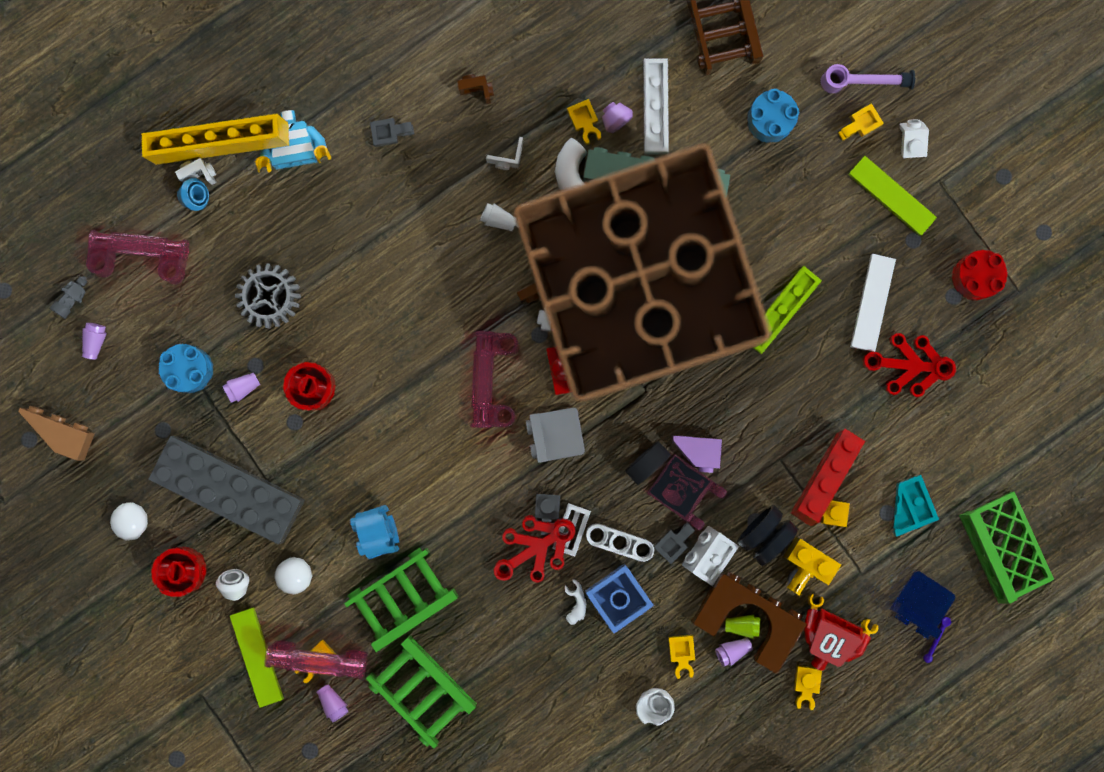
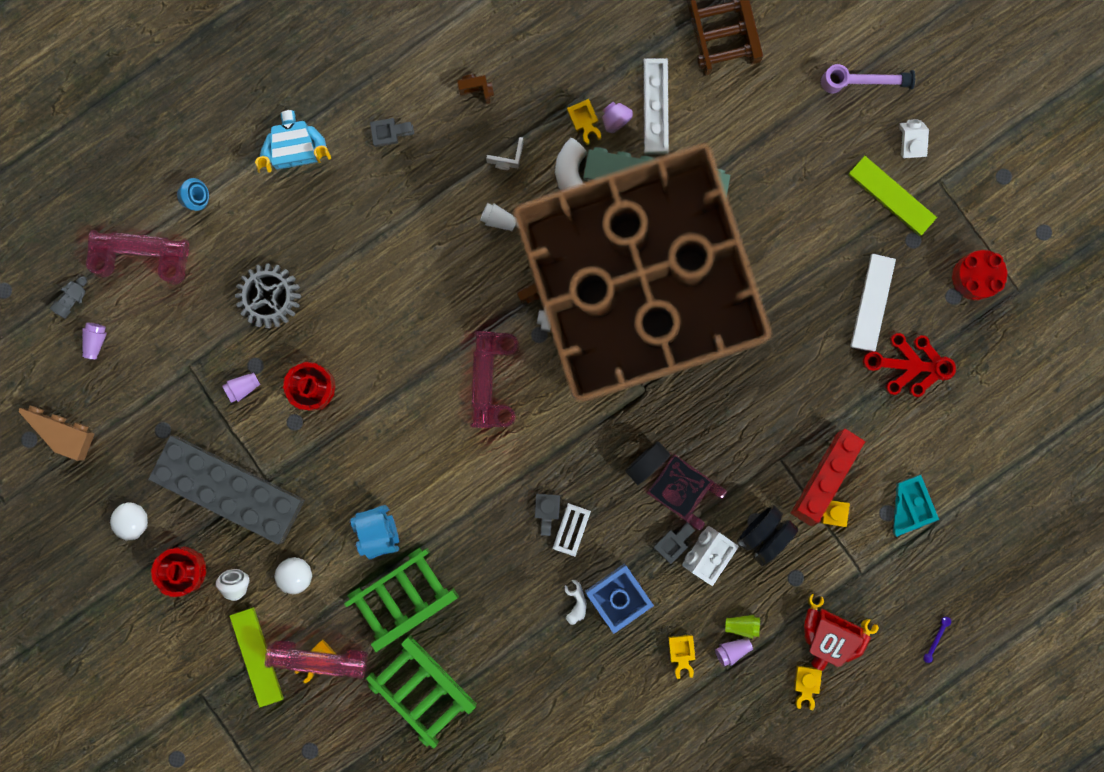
yellow brick [142,114,289,165] -> none
dark azure brick [159,344,213,393] -> none
white bracket [175,158,217,185] -> none
lavender cone [317,684,349,723] -> none
red plant [494,515,575,583] -> none
light grey bracket [526,408,585,463] -> none
red tile [546,346,571,395] -> none
white beam [586,523,654,562] -> none
white hair [636,688,675,726] -> none
lavender slope [671,436,722,473] -> none
reddish brown arch [691,571,807,674] -> none
dark azure brick [747,89,799,143] -> none
lime tile [753,266,822,354] -> none
yellow brick [783,537,841,596] -> none
yellow plate [838,103,884,141] -> none
clear blue bracket [890,571,956,639] -> none
bright green fence [959,492,1054,604] -> none

